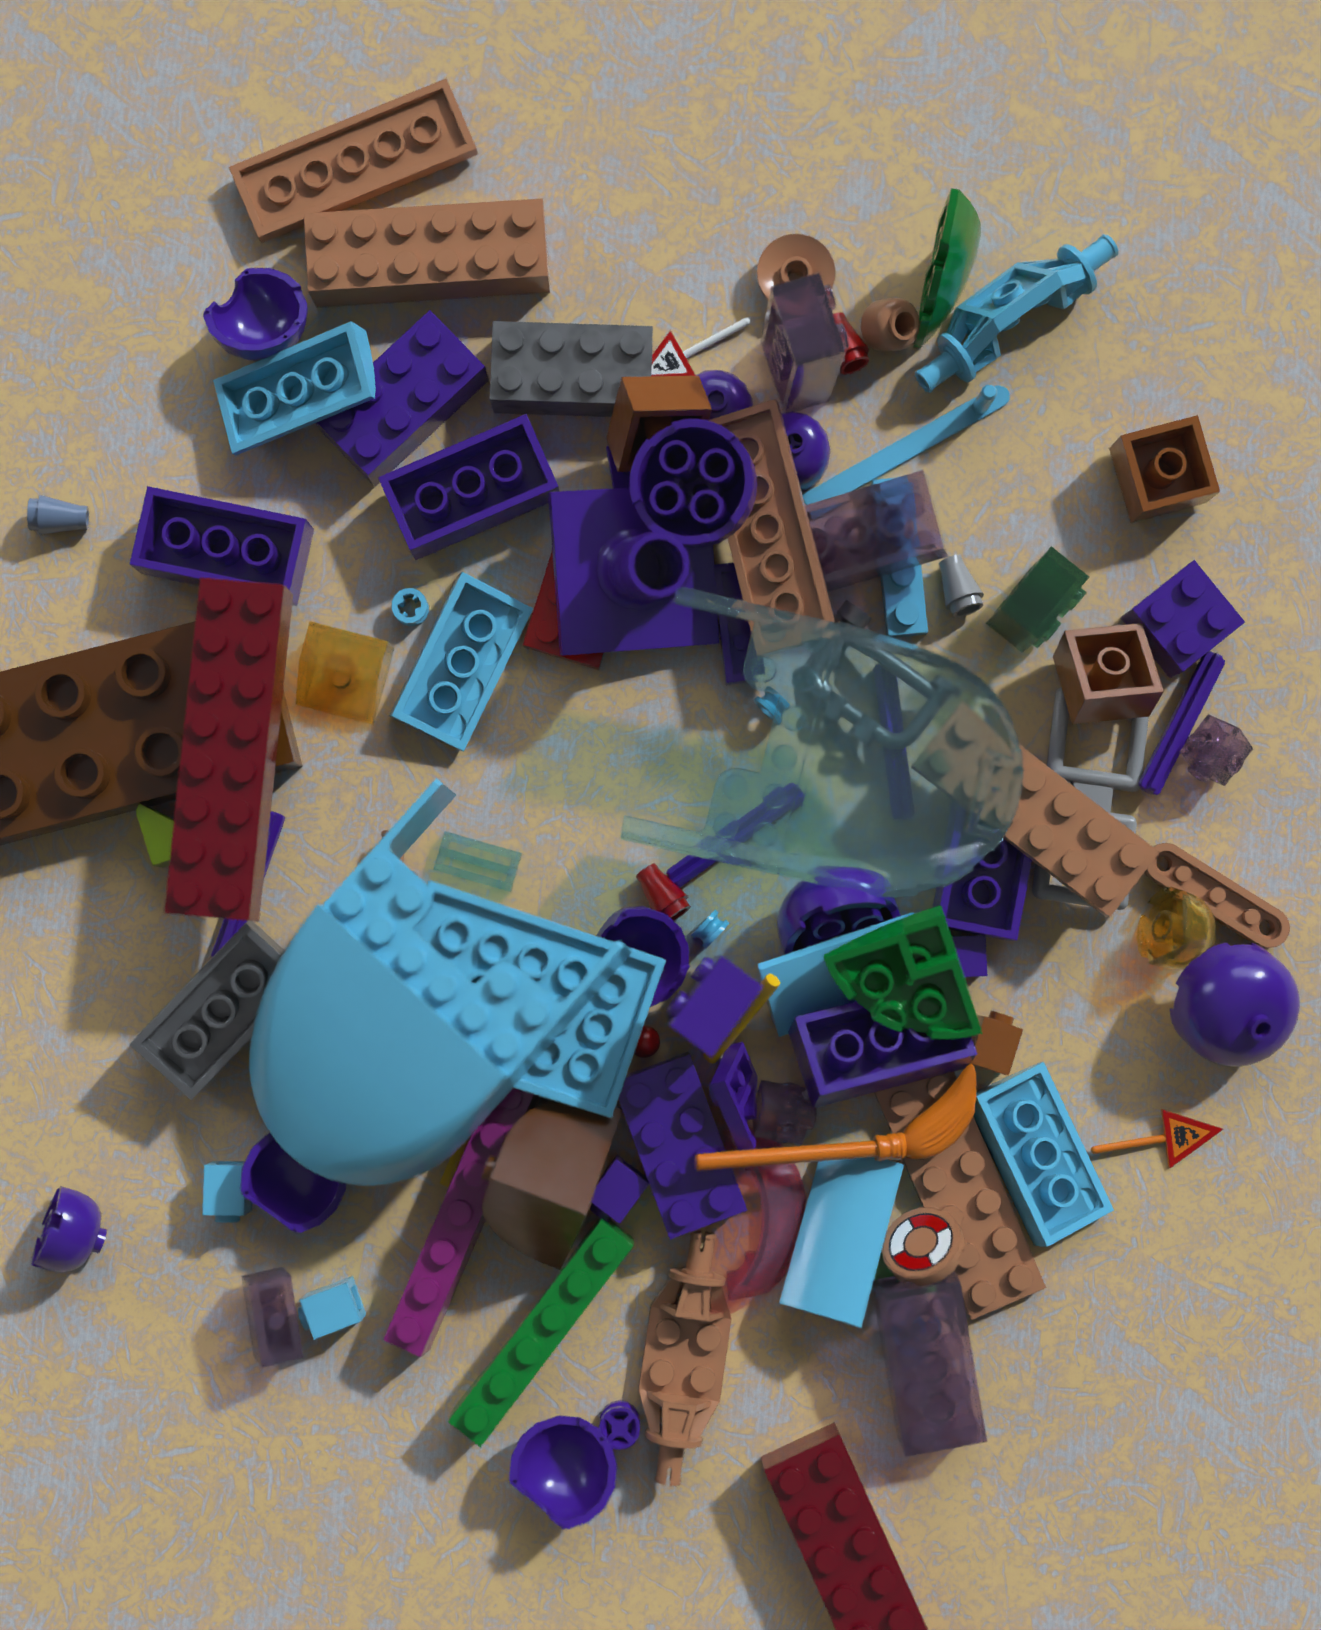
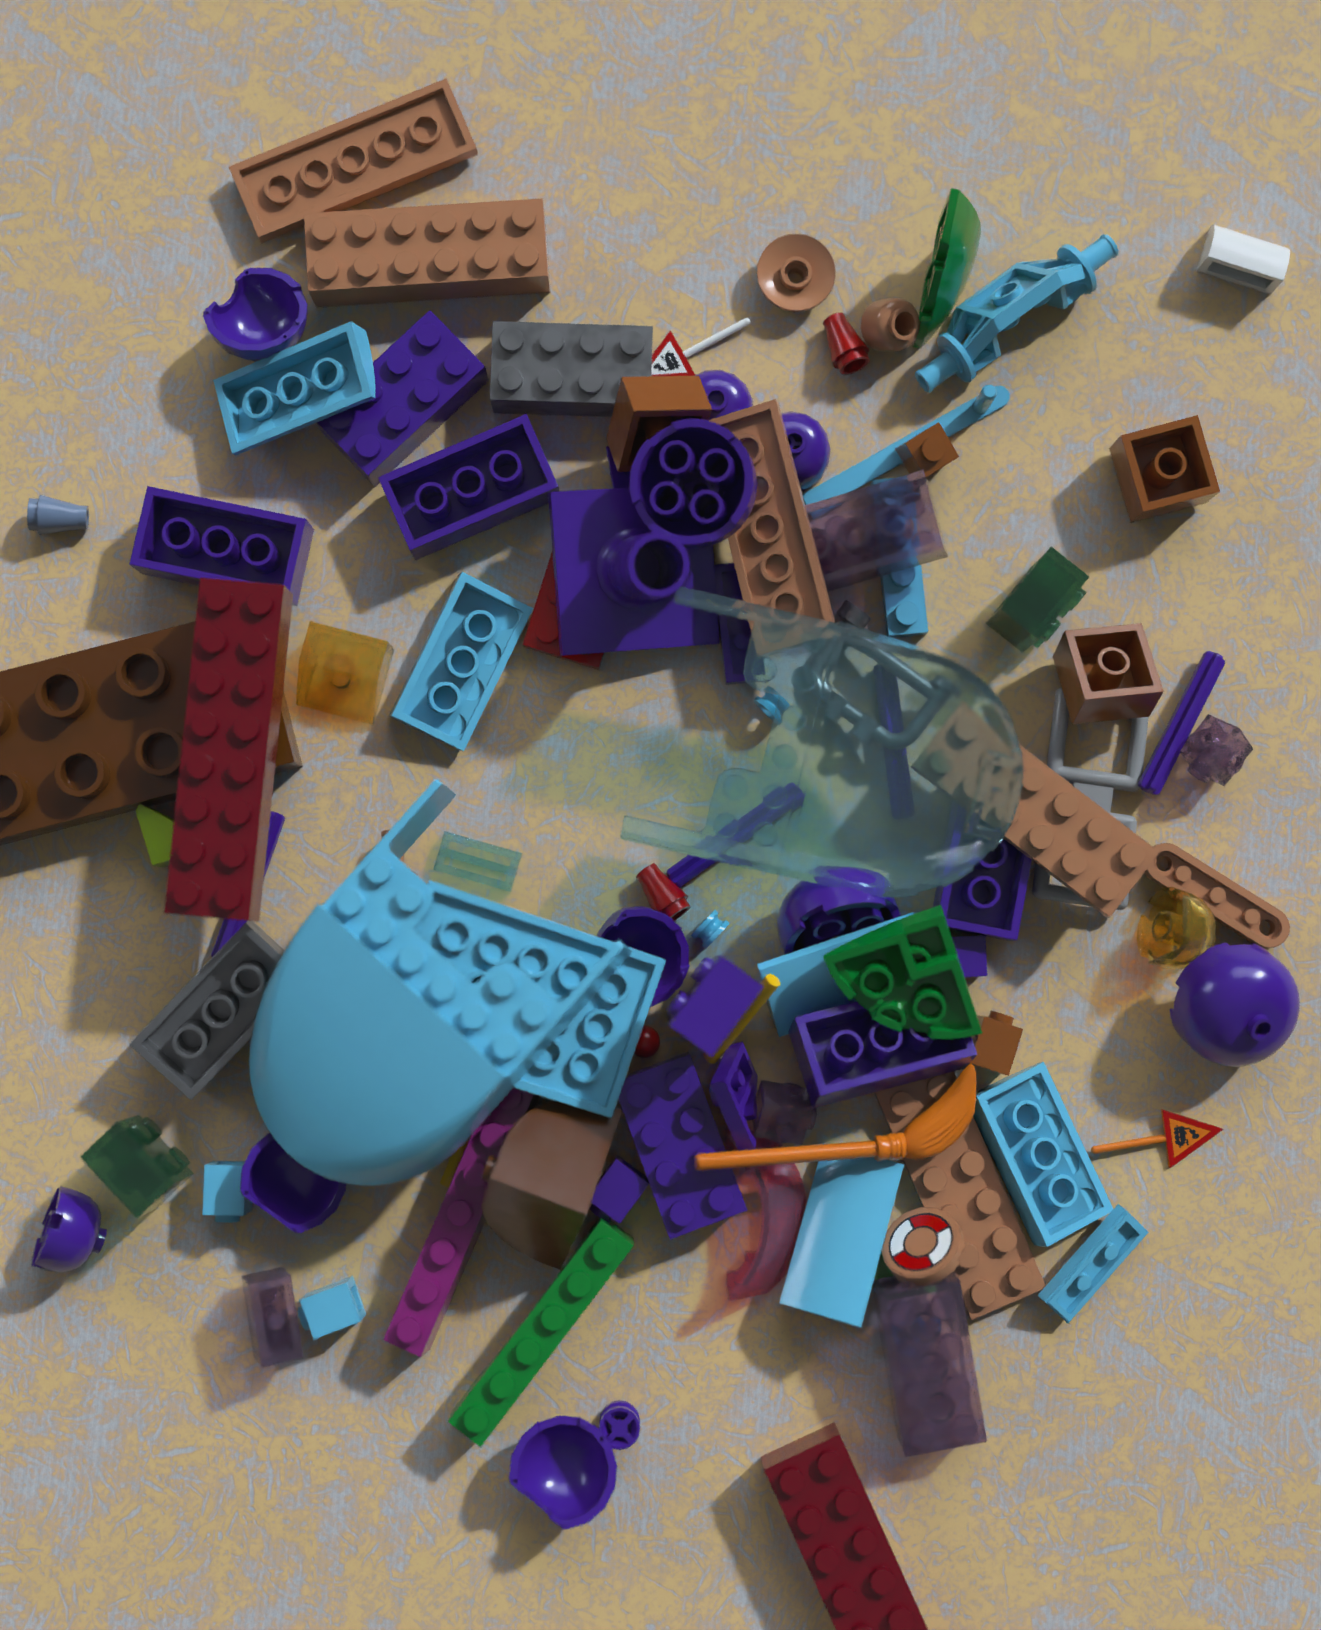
medium azure bush [392,588,429,627] -> none
nougat plate [639,1230,732,1486] -> none
clear purple brick [760,272,849,413] -> none
light grey cone [939,555,984,617] -> none
dark purple brick [1120,560,1245,679] -> none
none -> clear green brick [80,1115,194,1218]
none -> dark orange brick [895,422,959,482]
none -> medium azure tile [1037,1204,1148,1323]
none -> white brick [1197,225,1290,294]

